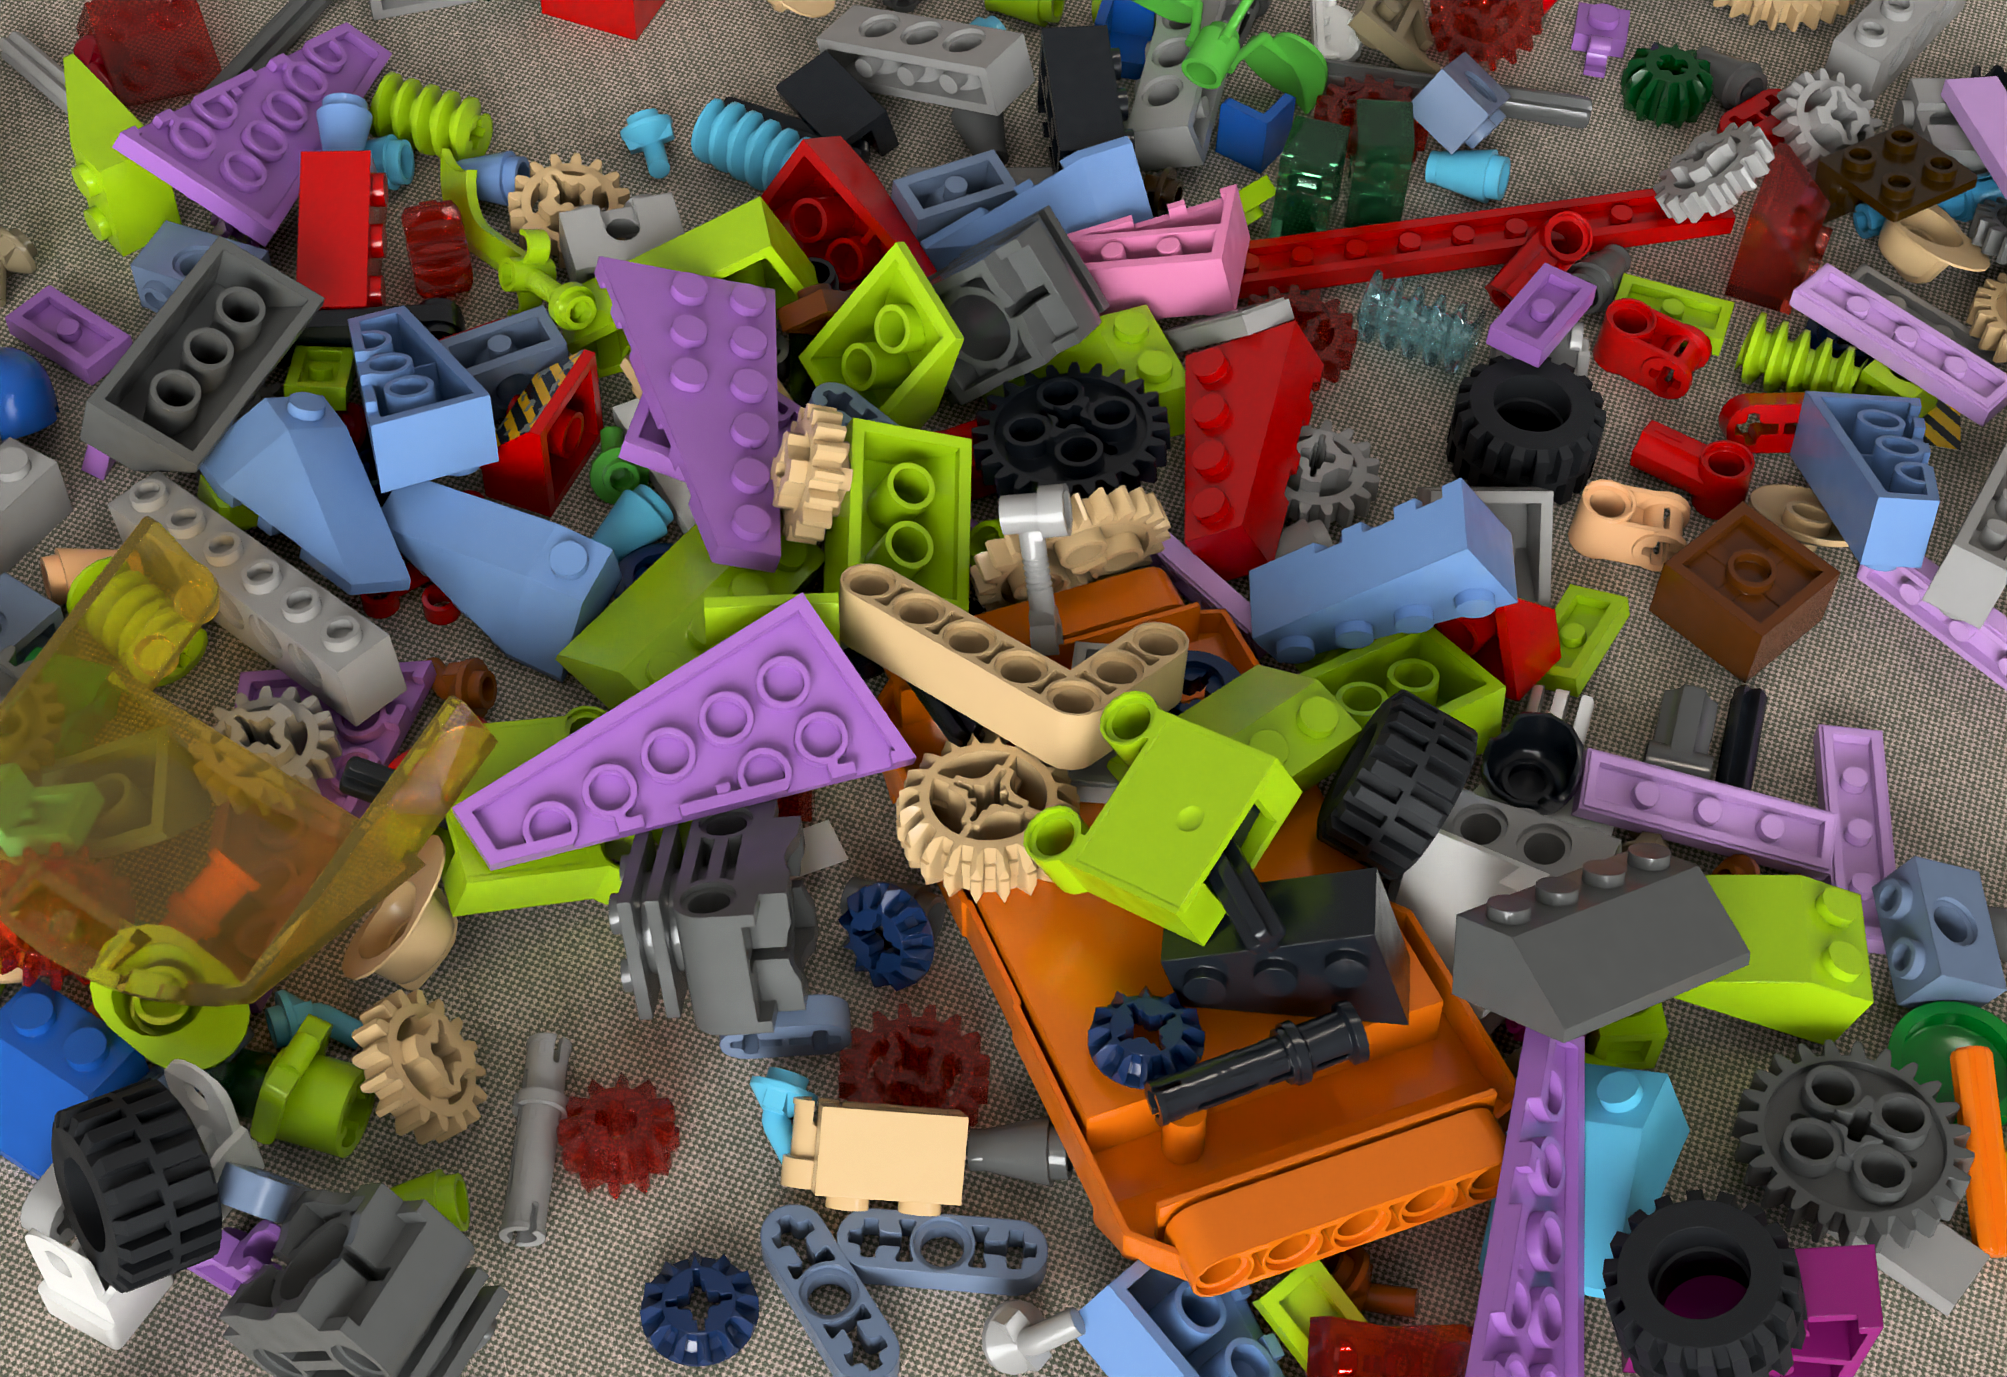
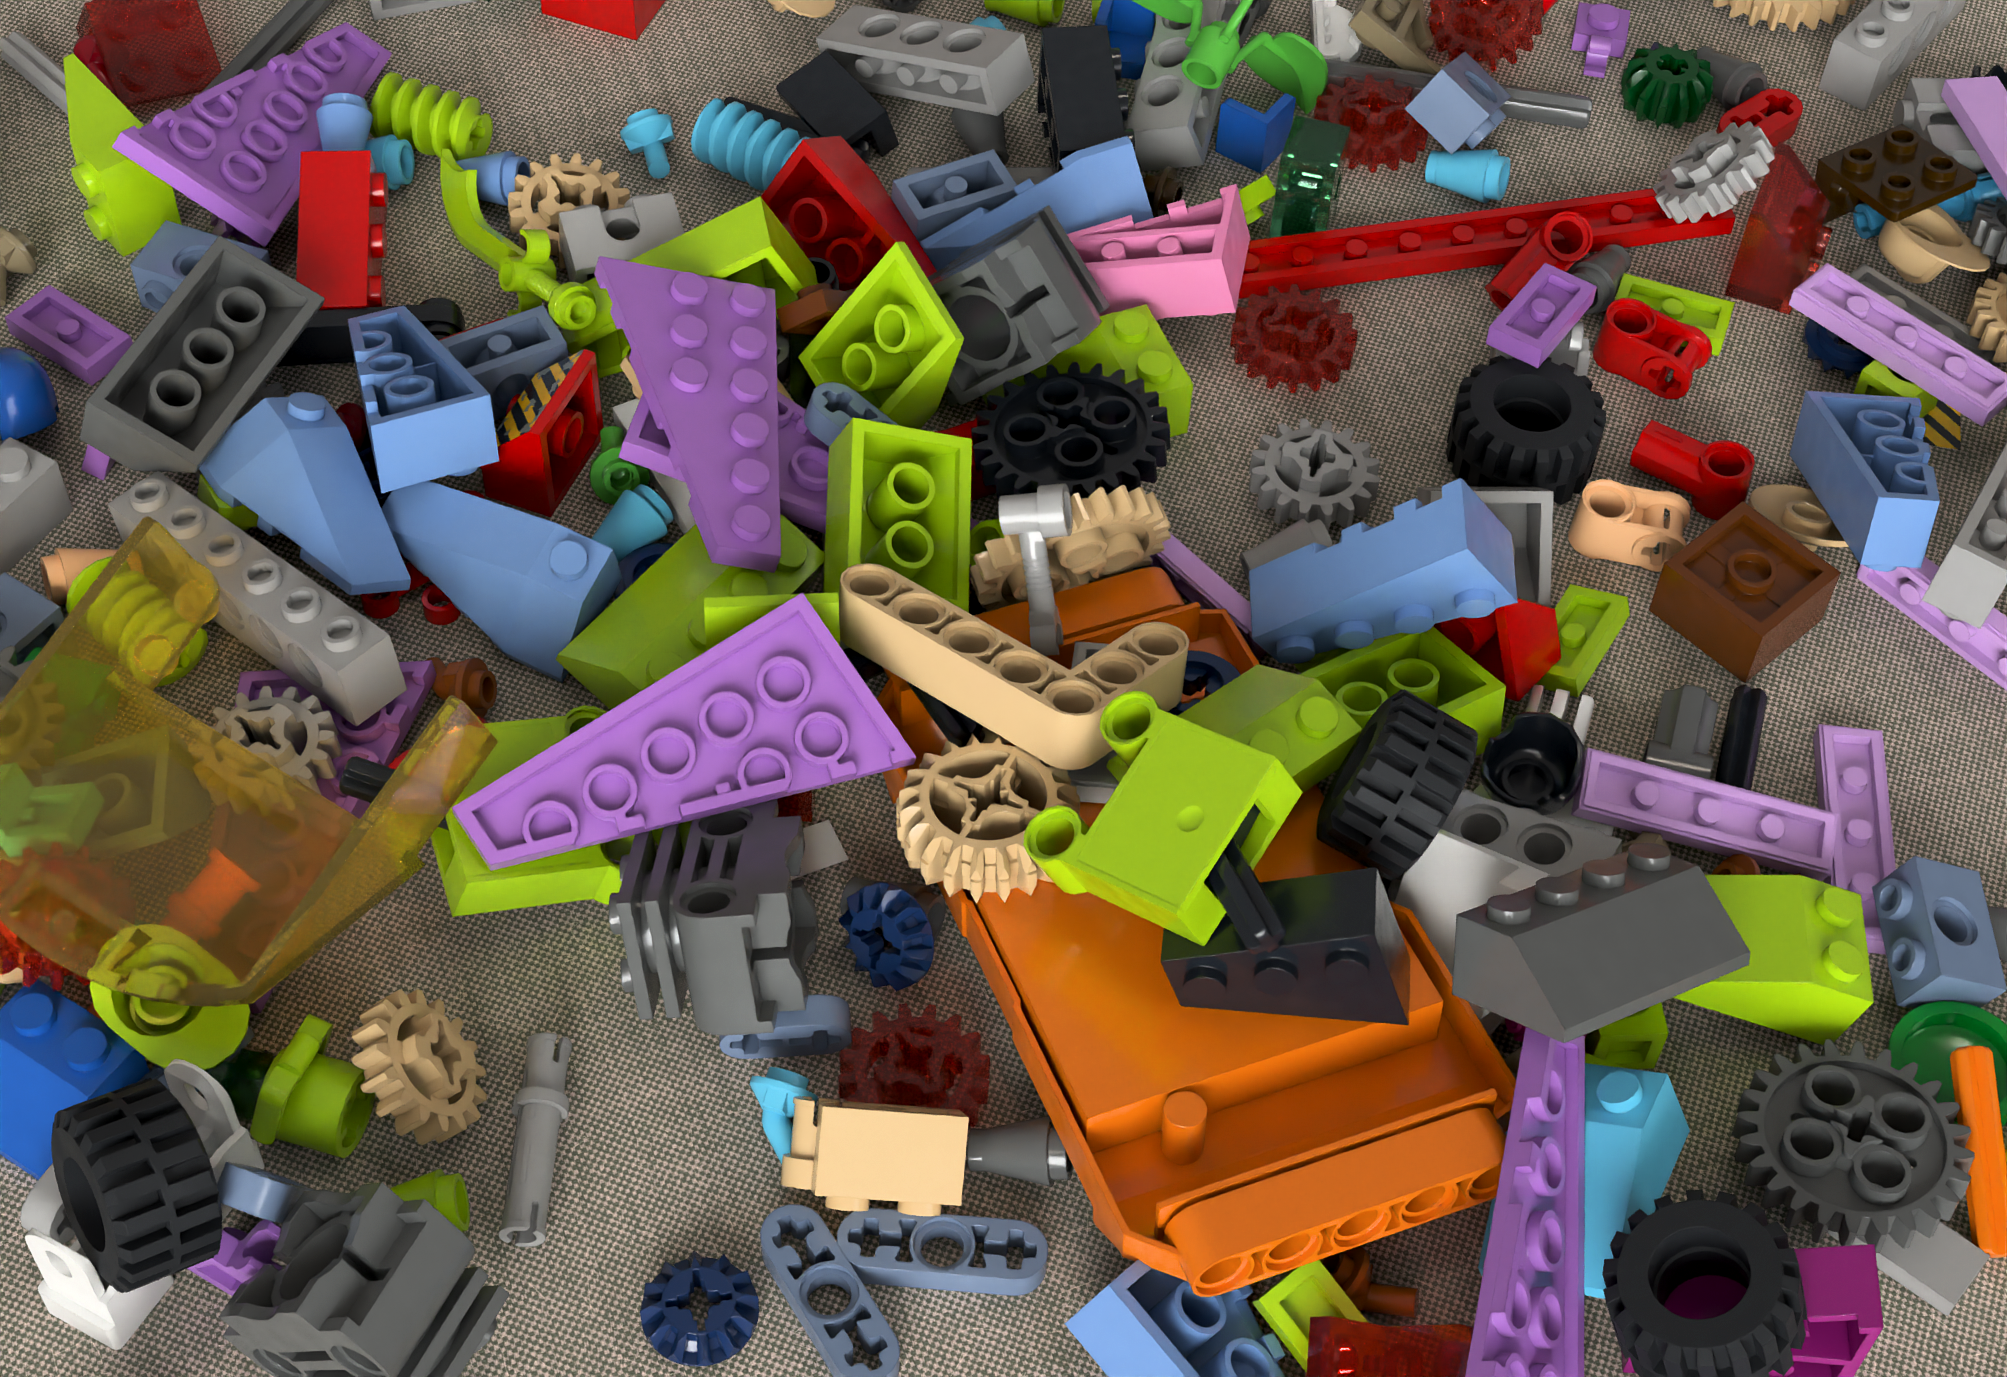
medium azure plate [265,989,363,1050] -> none
lime plate [284,345,356,411] -> none
tan piece [342,835,458,991] -> none
clear red gear [401,199,474,299] -> none
clear red gear [557,1072,681,1201] -> none
tan gear [770,403,853,545] -> none
light grey plate [982,1299,1086,1375] -> none
dark blue gear [1088,985,1205,1089] -> none
black pin [1144,999,1370,1127] -> none
light grey tile [1163,297,1295,353] -> none
red wedge [1184,320,1324,581] -> none
clear green brick [1343,99,1415,228] -> none
clear light blue piece [1357,269,1486,375] -> none
red beam [1718,392,1805,453] -> none
lime piece [1734,312,1869,394] -> none
light grey gear [1771,68,1883,182] -> none

